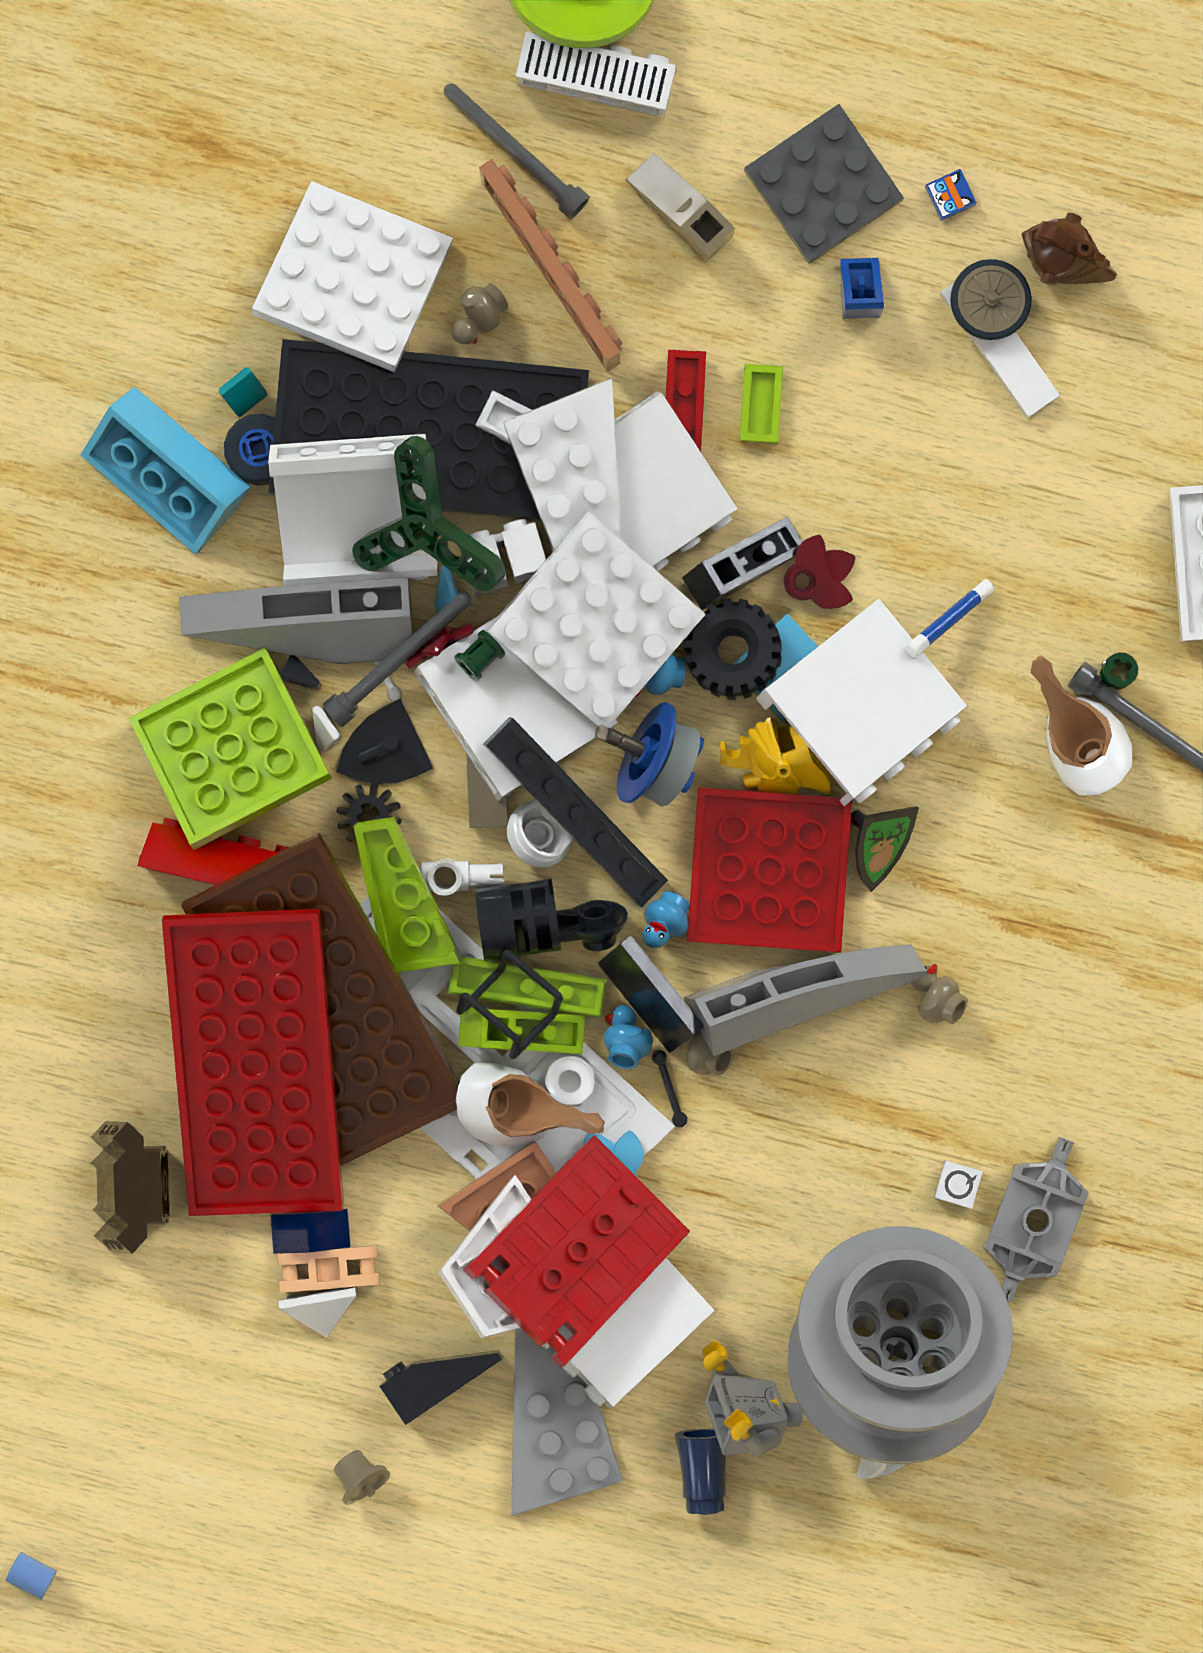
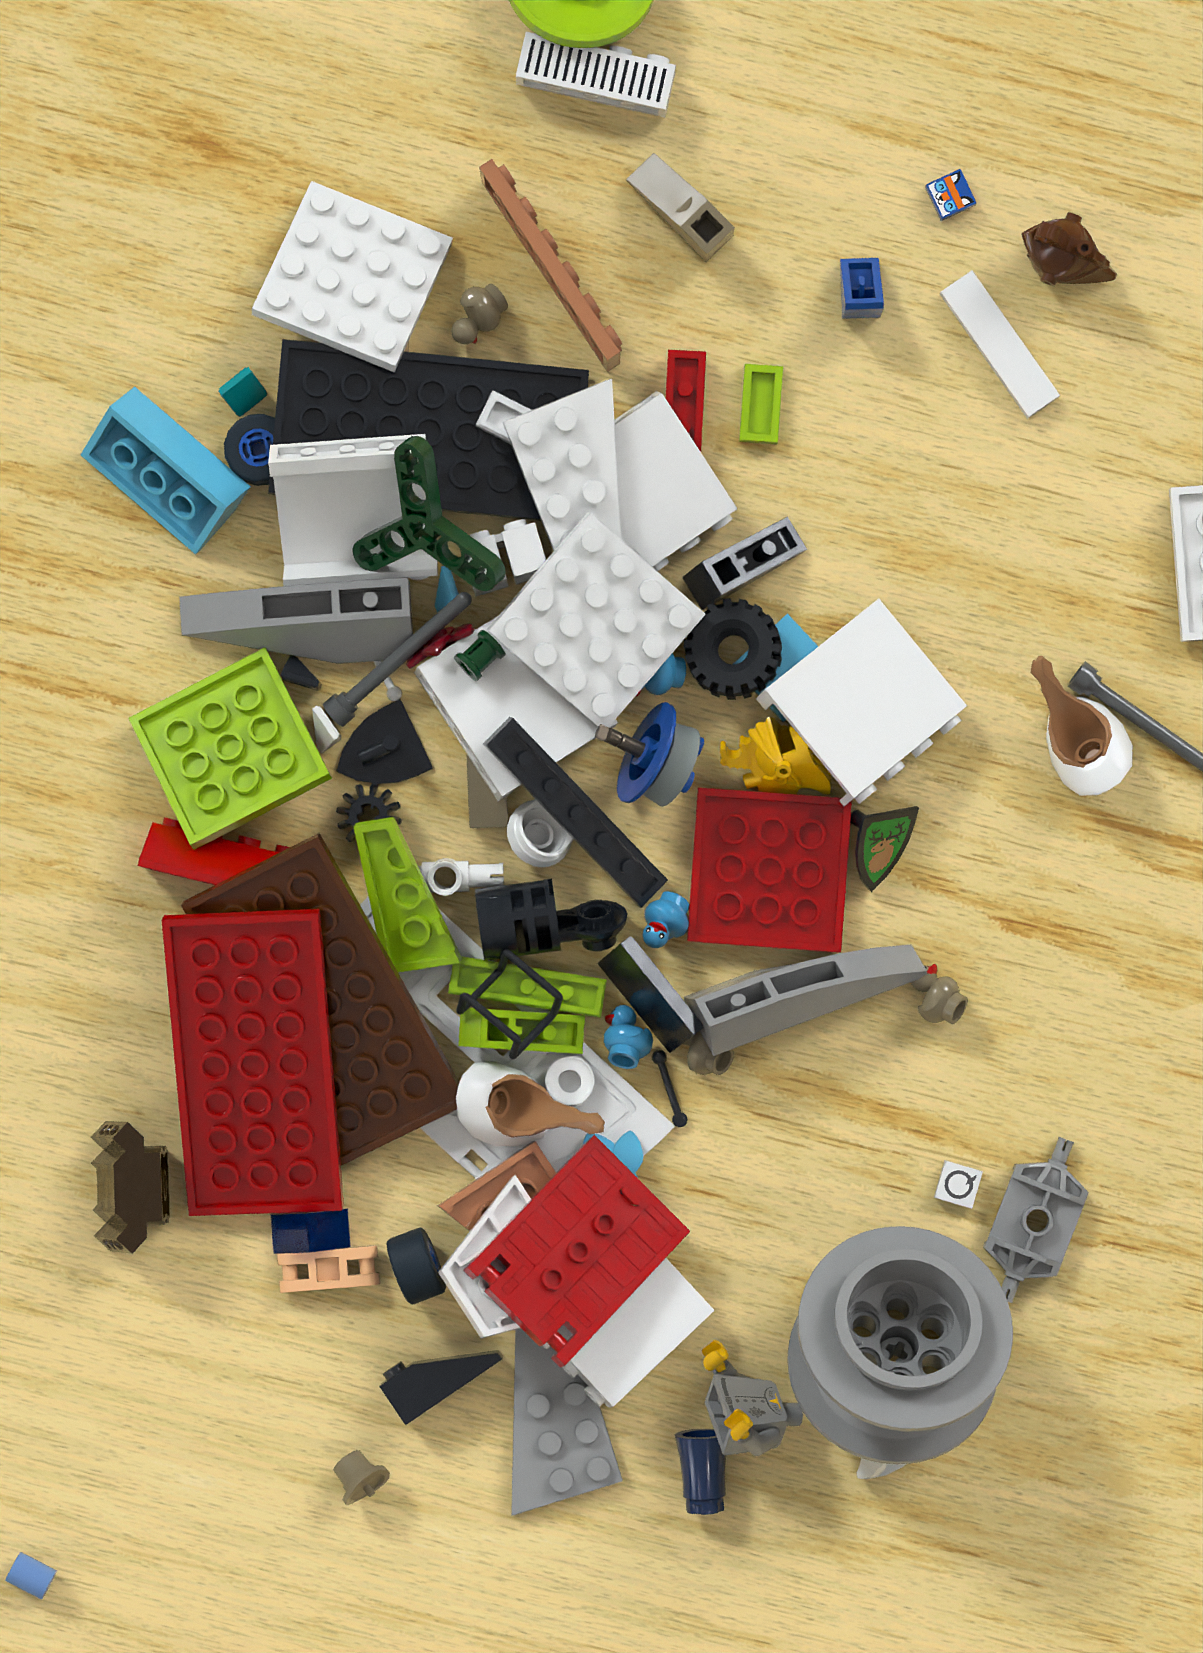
white slope [278,1287,358,1338] -> none
dark grey piece [444,83,590,220] -> none
dark grey plate [744,104,904,264] -> none
dark red plate [783,534,856,609] -> none
blue bar [905,579,994,658] -> none
dark tan wheel [950,259,1032,340] -> none
dark green bush [1099,652,1138,690] -> none
none -> black wheel [387,1227,446,1305]

